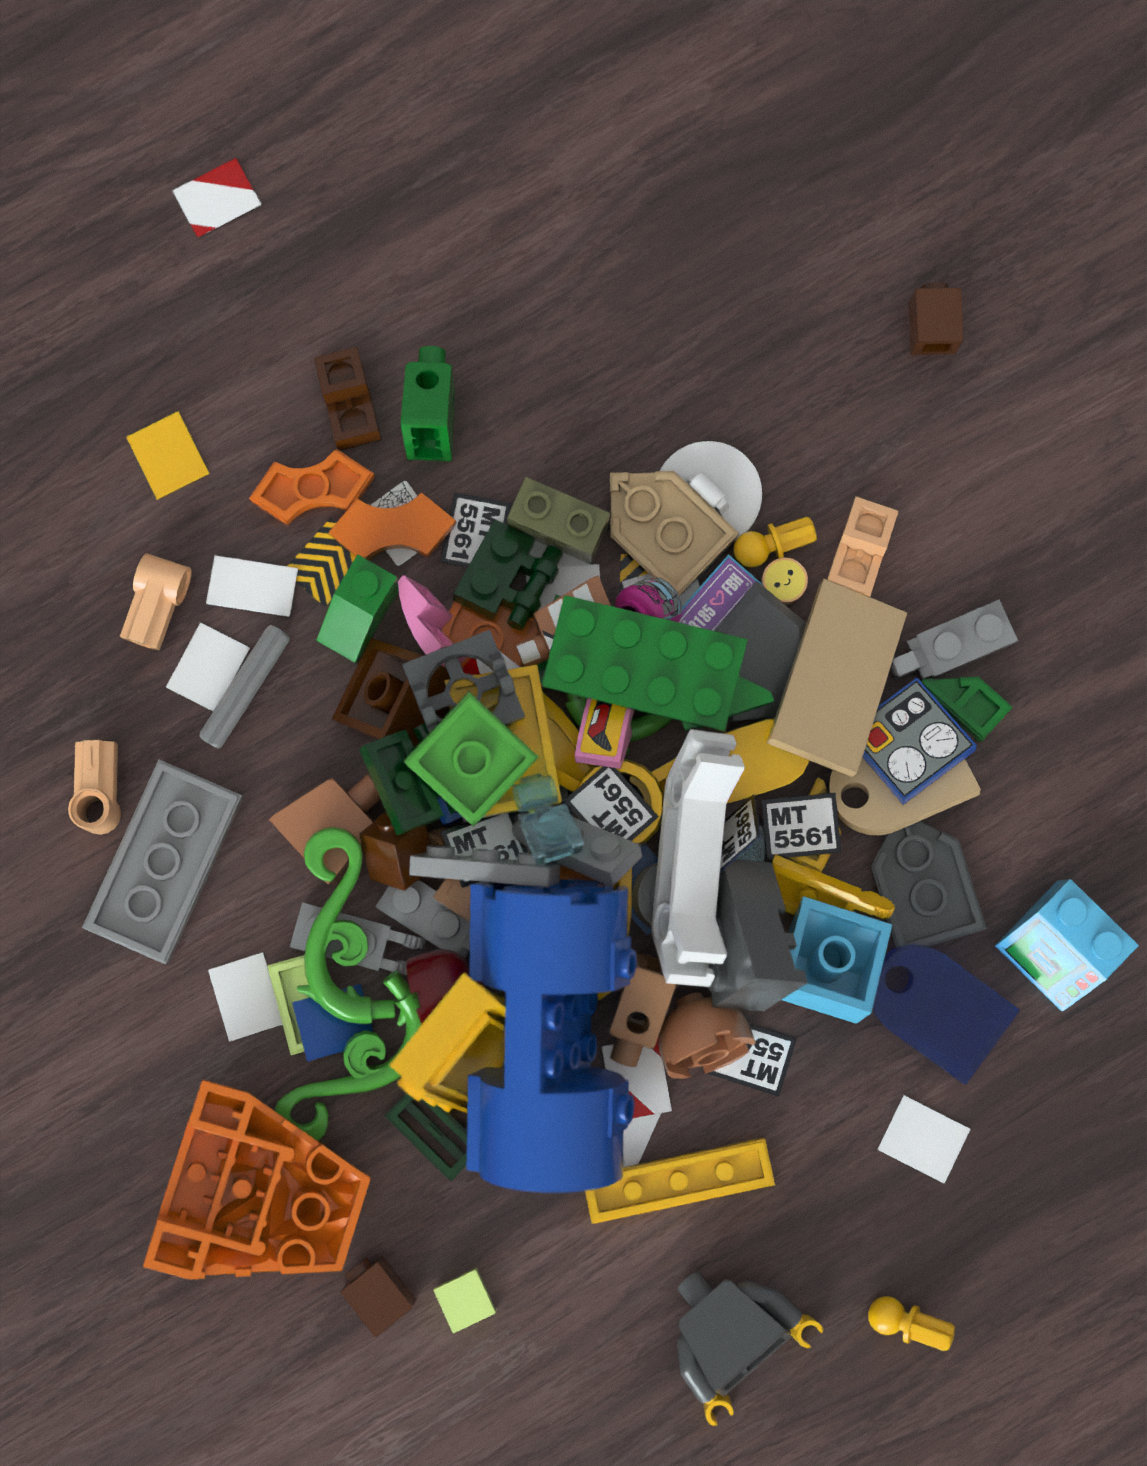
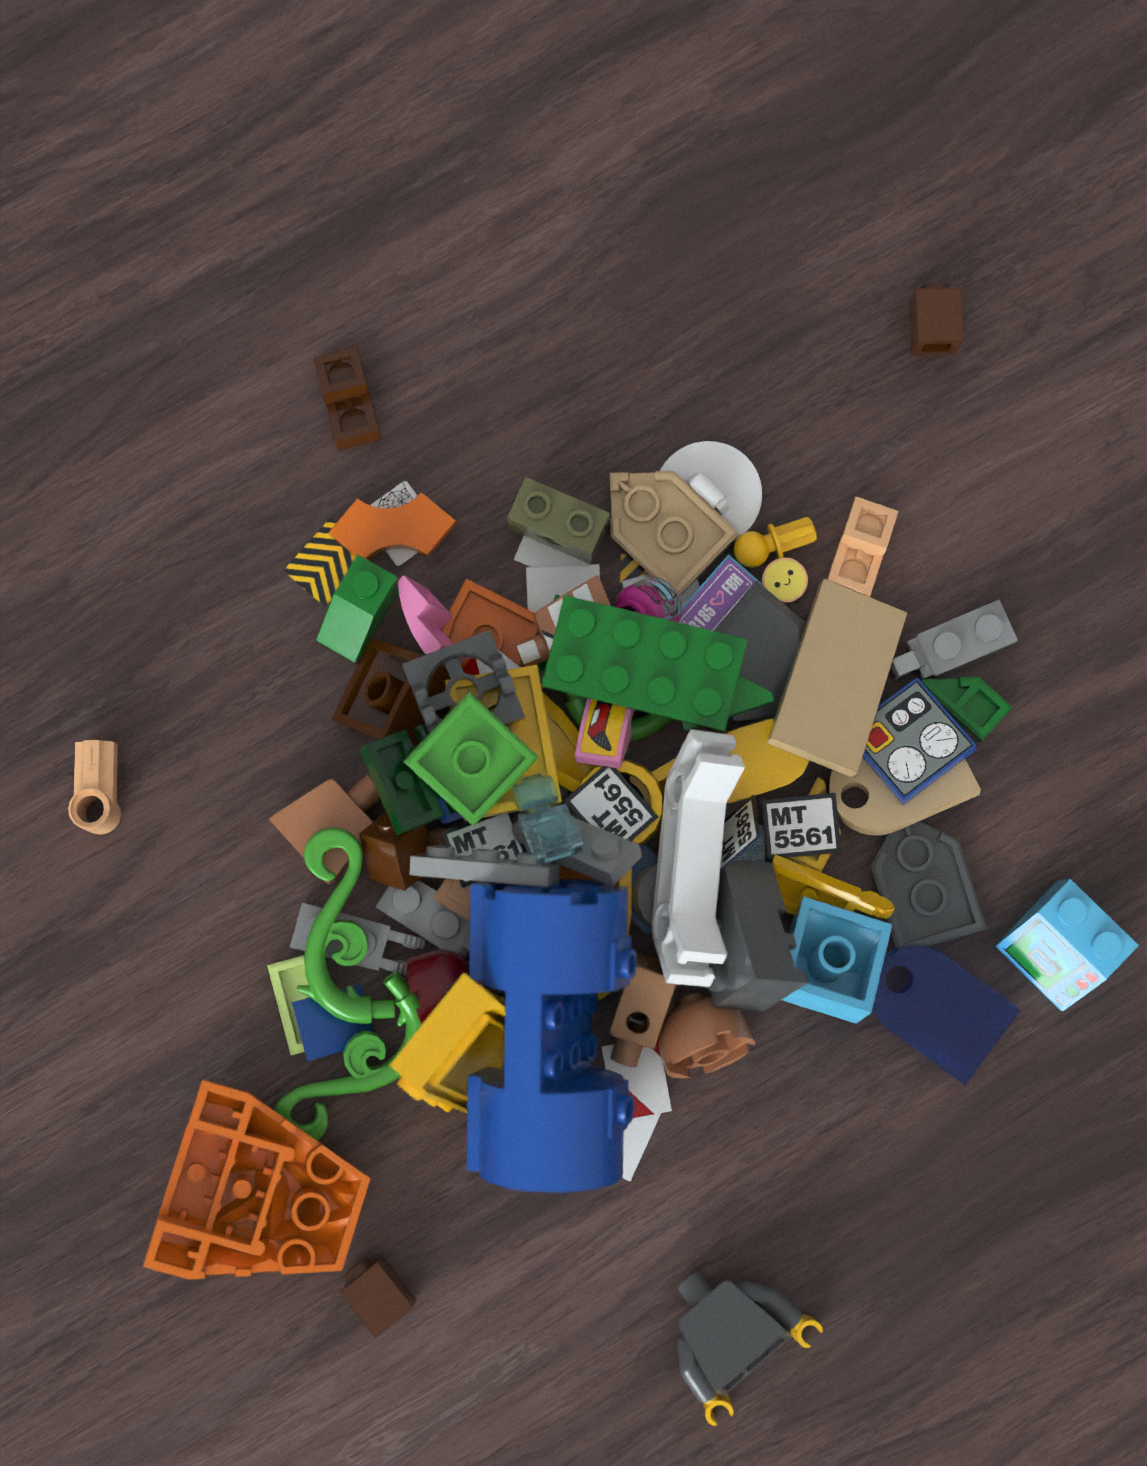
light grey tile [82,759,245,965] -> none
light nougat piece [120,553,192,651] -> none
yellow sticker [126,411,209,499] -> none
white sticker [166,623,250,711] -> none
white sticker [172,158,261,238] -> none
light grey axle [199,625,290,748] -> none
white sticker [206,556,298,617] -> none
white sticker [208,952,283,1042] -> none
orange tile [249,449,375,526] -> none
dark green tile [385,1093,467,1182] -> none
green torso [400,346,455,462] -> none
yellowish green tile [433,1267,496,1334] -> none
sticker [440,493,511,567] -> none
dark green plate [453,519,563,630] -> none
yellow tile [585,1137,775,1224] -> none
sticker [708,1023,796,1097] -> none
yellow axle [868,1296,955,1351] -> none
white sticker [877,1095,970,1184] -> none

